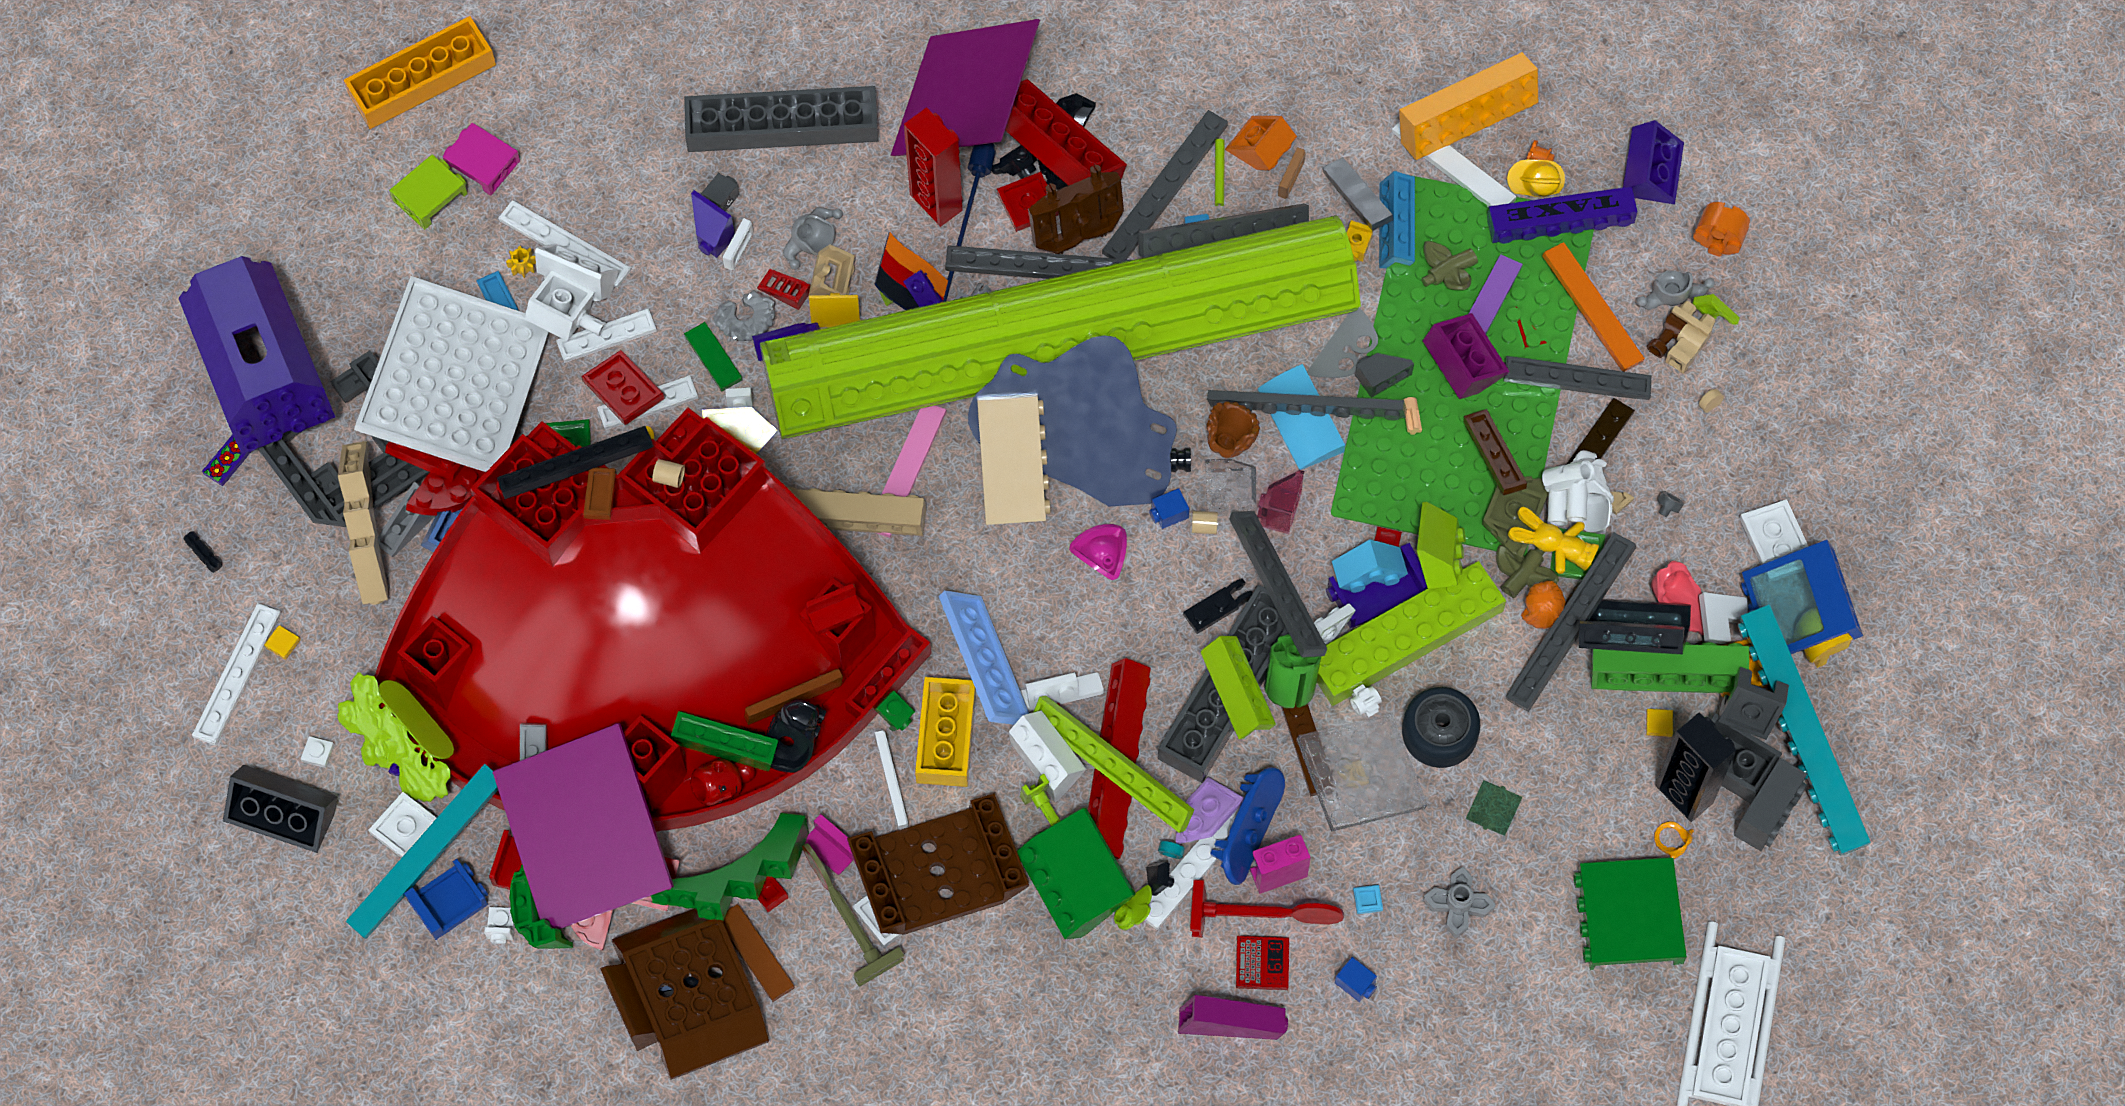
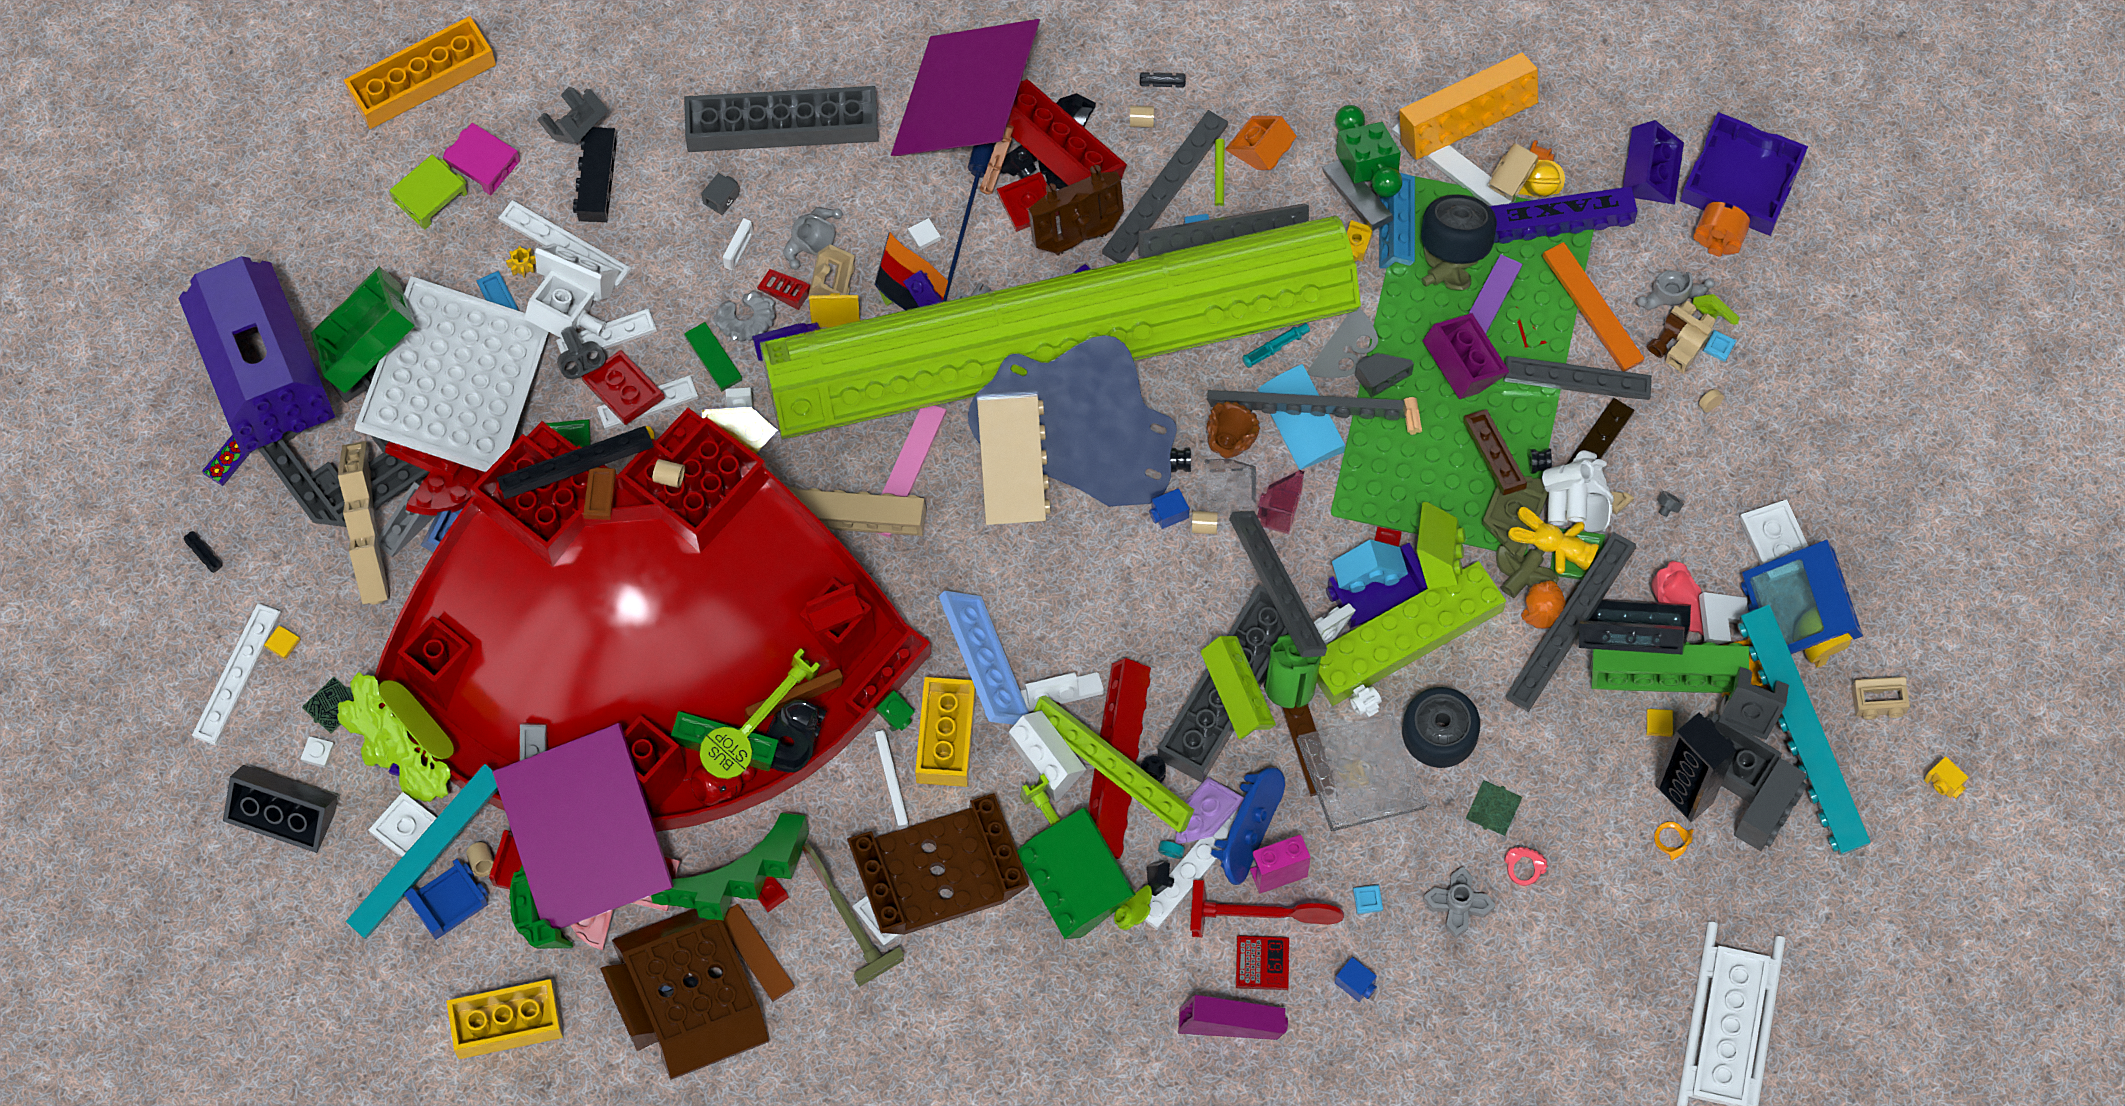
white bracket [484,907,515,944] -> none
dark purple slope [691,190,735,258] -> none
dark pink panel [805,814,854,875] -> none
red brick [904,107,963,227] -> none
dark grey tile [945,245,1131,279] -> none
dark pink hat [1069,524,1127,580] -> none
black hinge [1183,578,1253,634] -> none
medium nougat tile [1278,147,1306,199] -> none
green panel [1574,858,1687,970] -> none
none -> clear green piece [302,677,354,734]
none -> green tile [311,266,415,393]
none -> yellow brick [446,979,563,1059]
none -> tan beam [466,842,494,877]
none -> dark grey panel [537,87,608,143]
none -> dark grey beam [557,326,605,379]
none -> black brick [573,127,617,223]
none -> lime piece [700,648,820,779]
none -> white tile [908,218,941,250]
none -> nougat piece [980,124,1014,195]
none -> tan beam [1130,106,1154,128]
none -> black axle [1139,72,1186,88]
none -> black wheel [1141,756,1166,783]
none -> teal piece [1242,323,1310,368]
none -> green brick [1335,105,1403,197]
none -> black wheel [1421,194,1497,264]
none -> tan piece [1488,143,1538,202]
none -> coral piece [1504,847,1548,886]
none -> black wheel [1529,449,1552,474]
none -> dark purple tile [1680,112,1808,236]
none -> medium azure tile [1703,330,1737,362]
none -> tan window [1851,677,1910,720]
none -> yellow brick [1924,756,1969,799]

